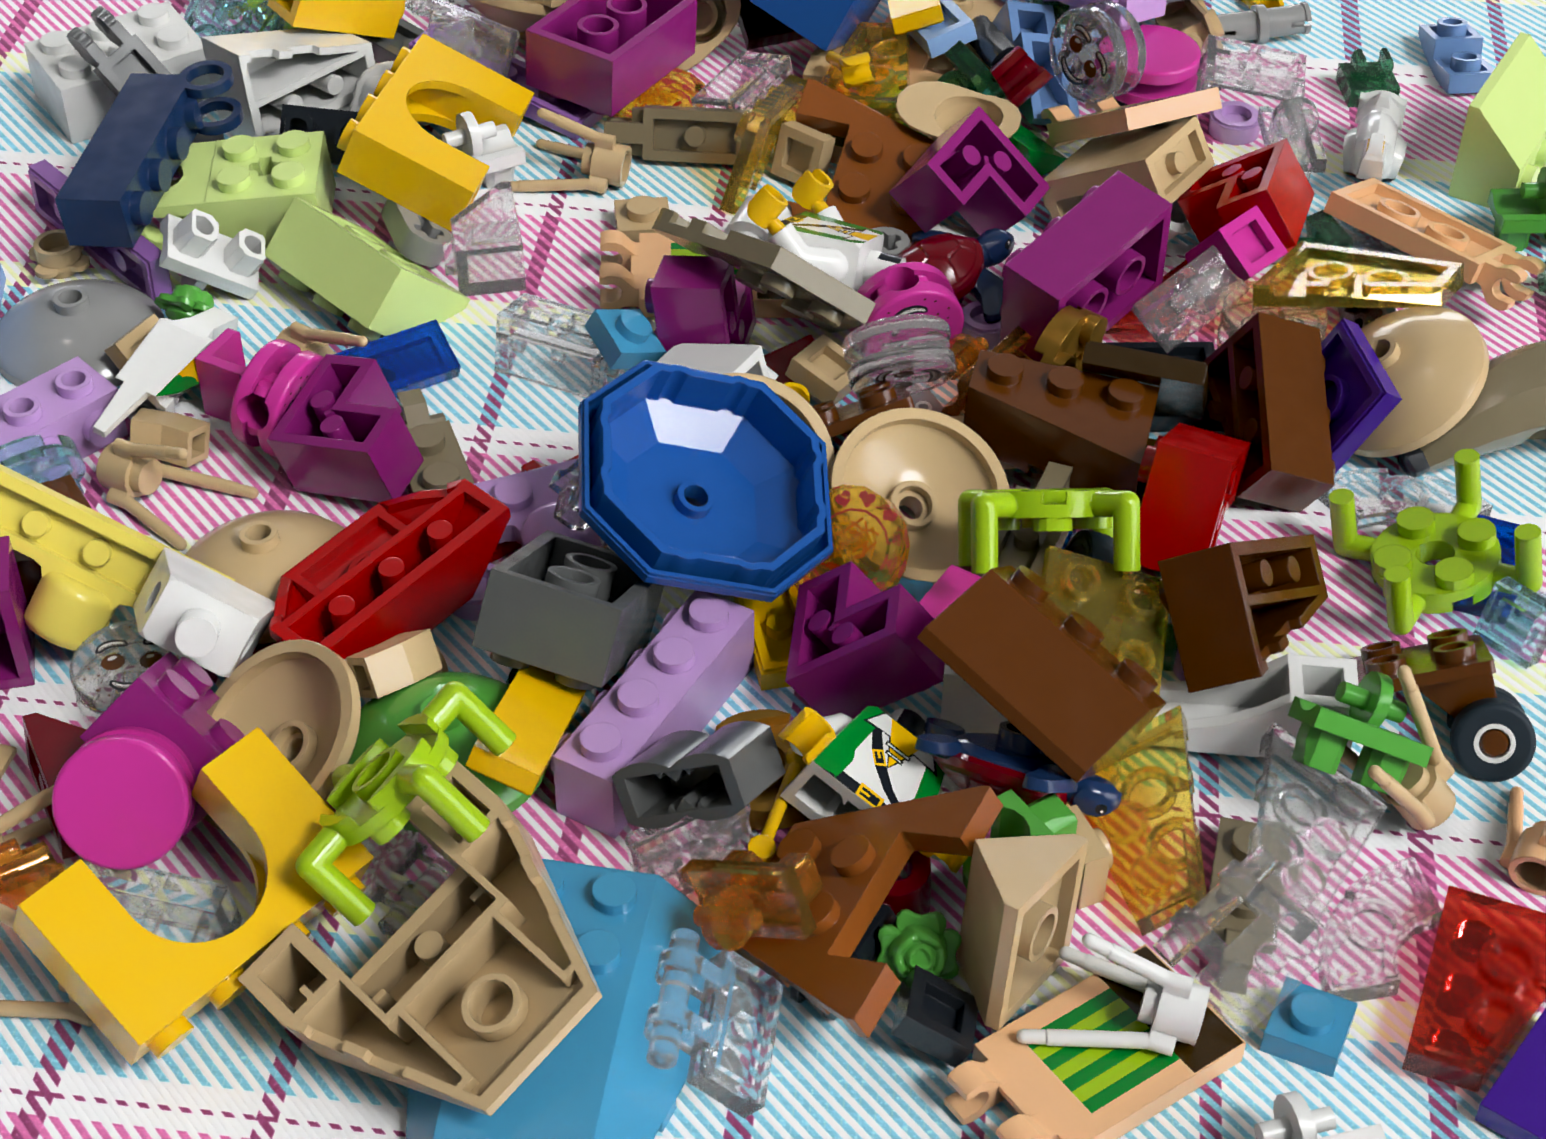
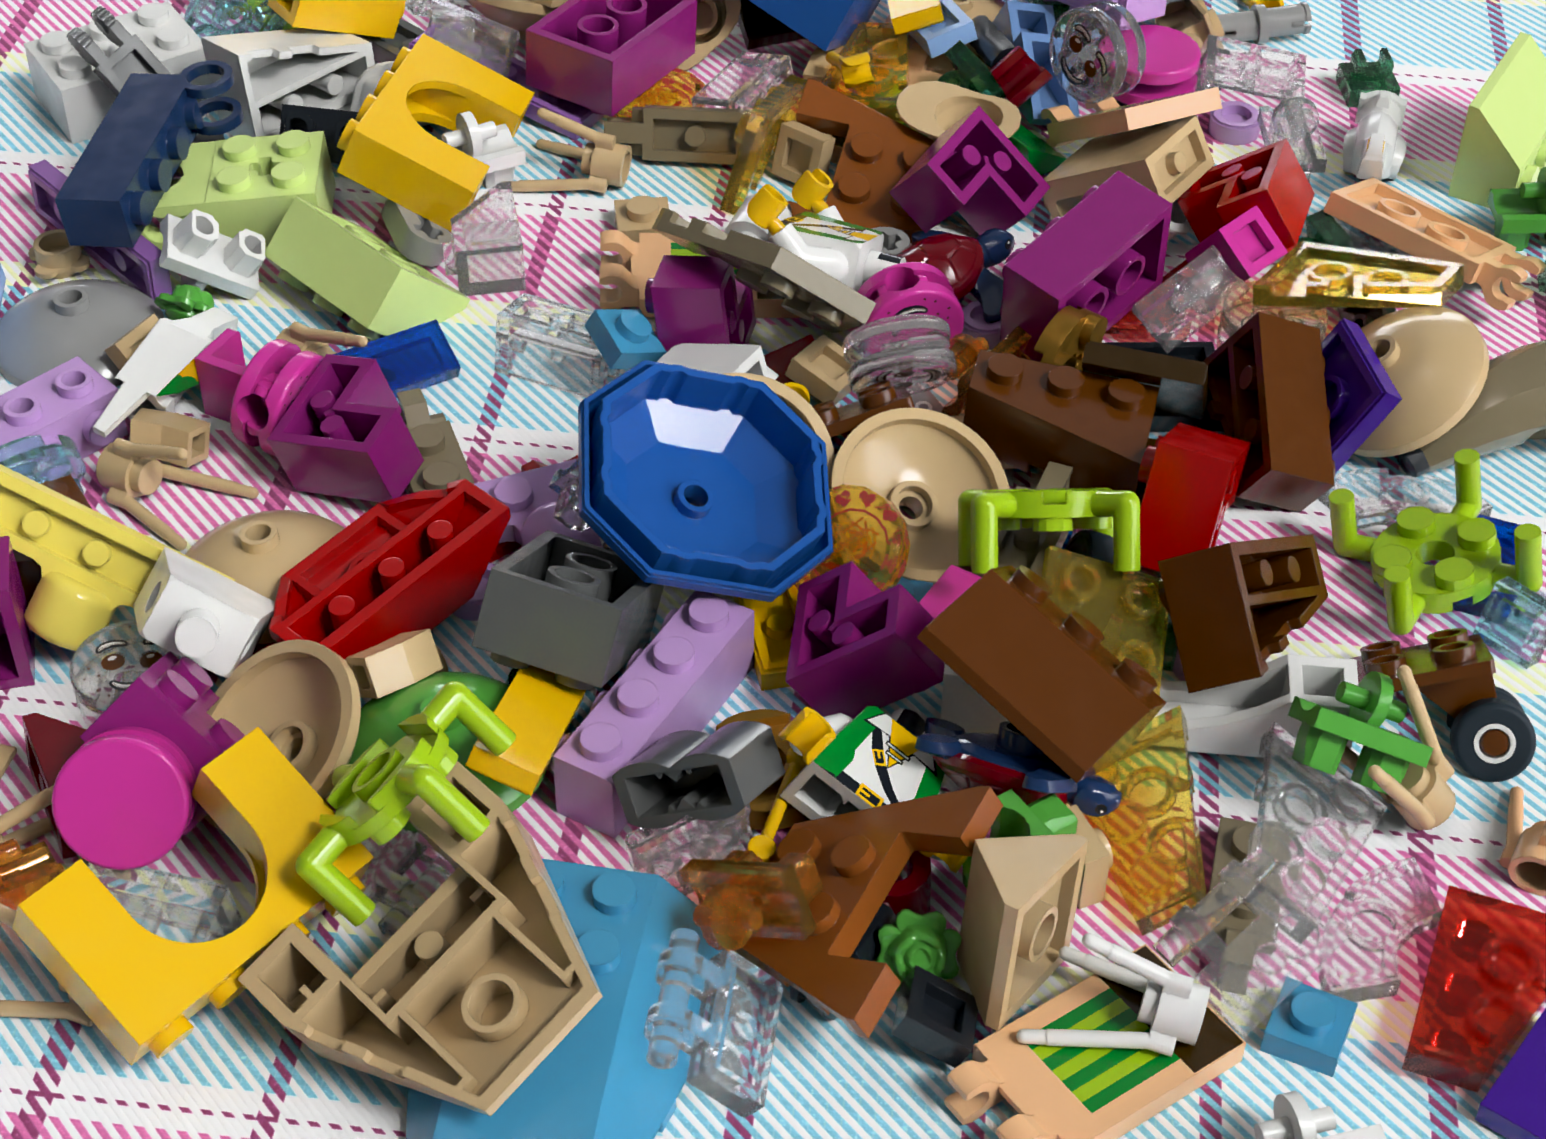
medium blue slope [1418,17,1494,94] -> none

